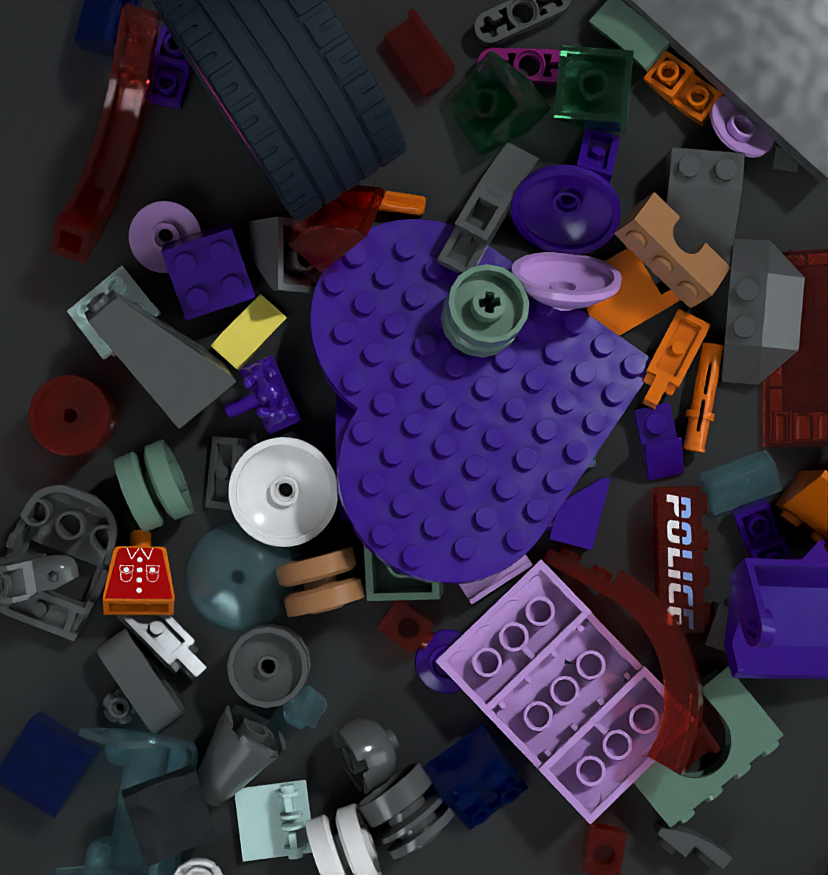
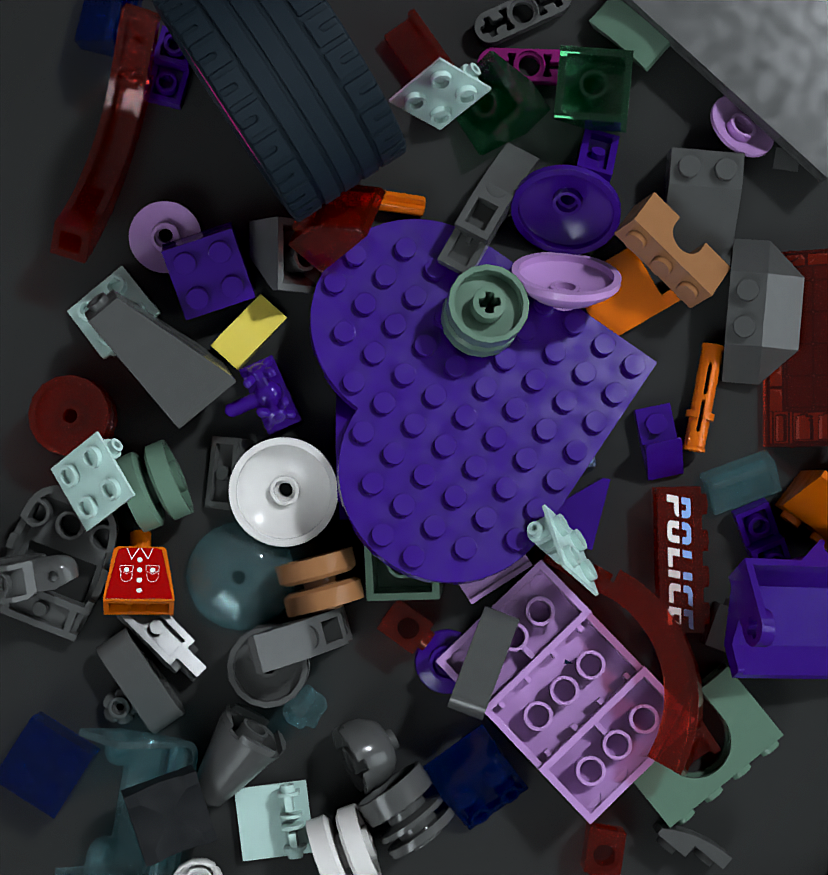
orange hinge [642,309,711,409] -> none
orange slope [643,51,724,127] -> none
none -> light aqua hinge [51,431,135,531]
none -> dark grey slope [247,606,353,674]
none -> light aqua hinge [389,57,491,130]
none -> dark grey beam [447,606,520,720]
none -> light aqua hinge [527,504,599,596]

